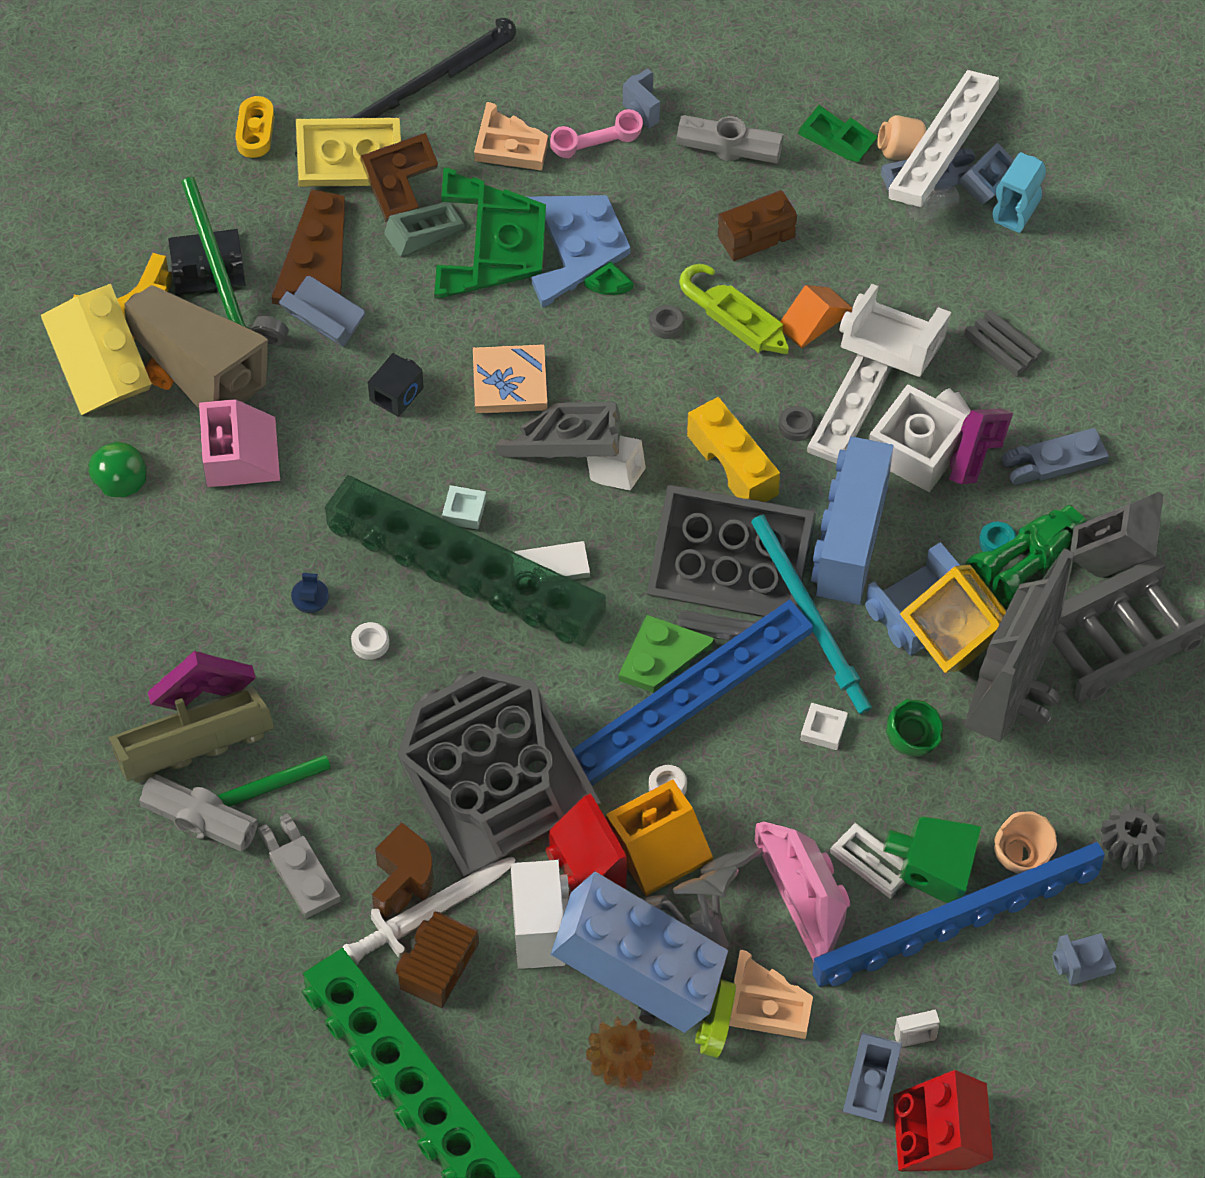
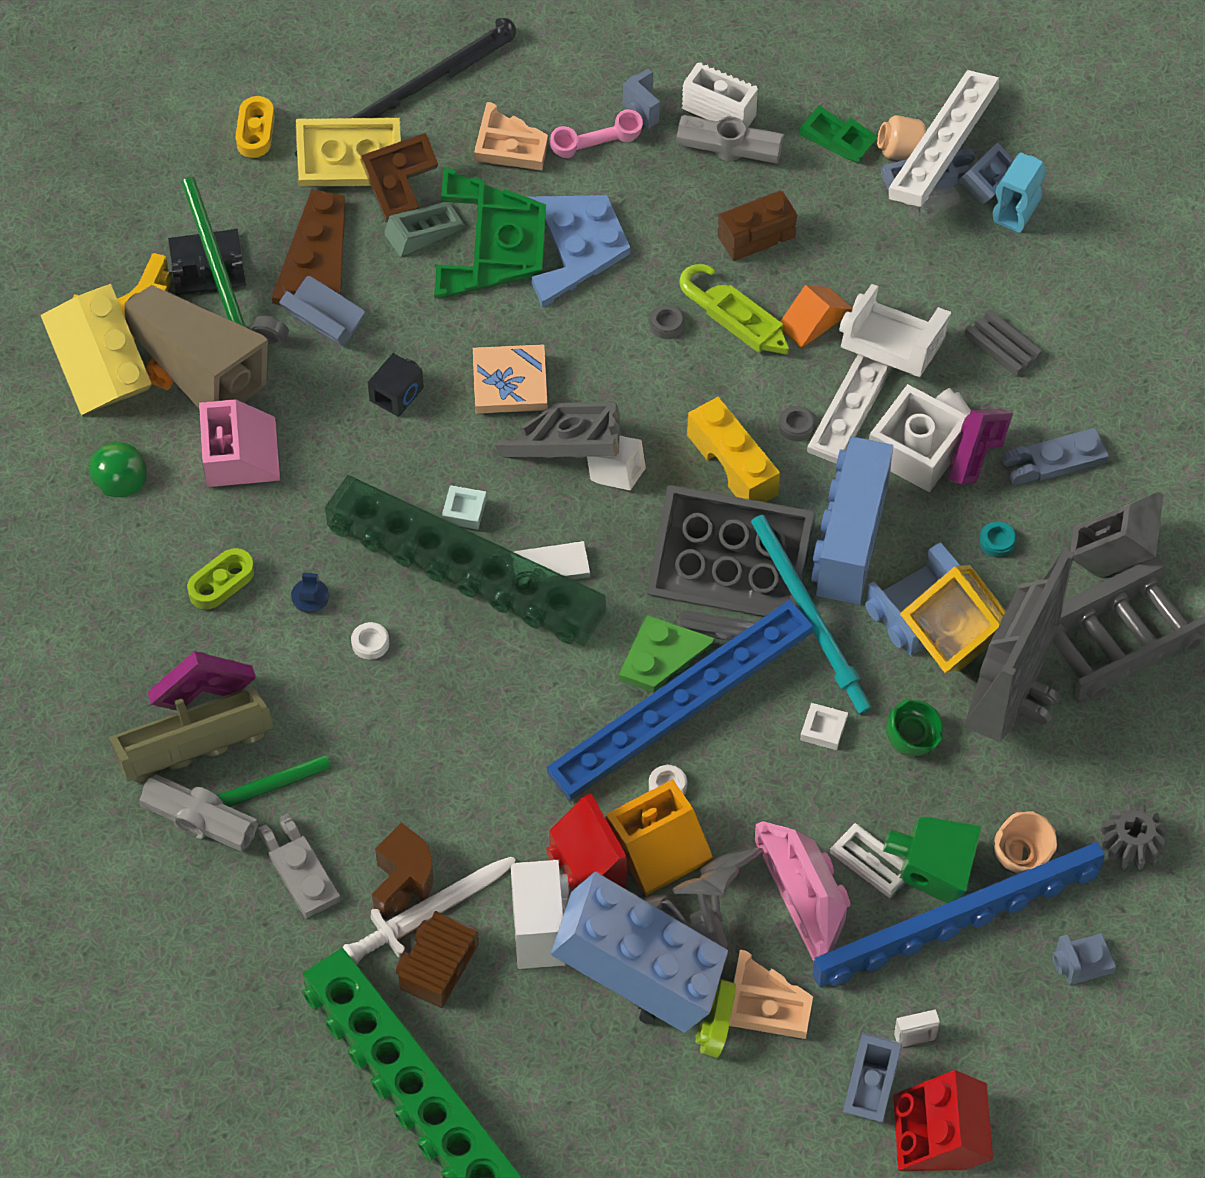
dark grey hinge [398,668,601,878] -> none
green tile [584,262,634,295] -> none
clear orange gear [586,1016,655,1089] -> none
green piece [965,505,1087,609] -> none
none -> lime plate [187,548,254,610]
none -> white brick [682,62,758,127]

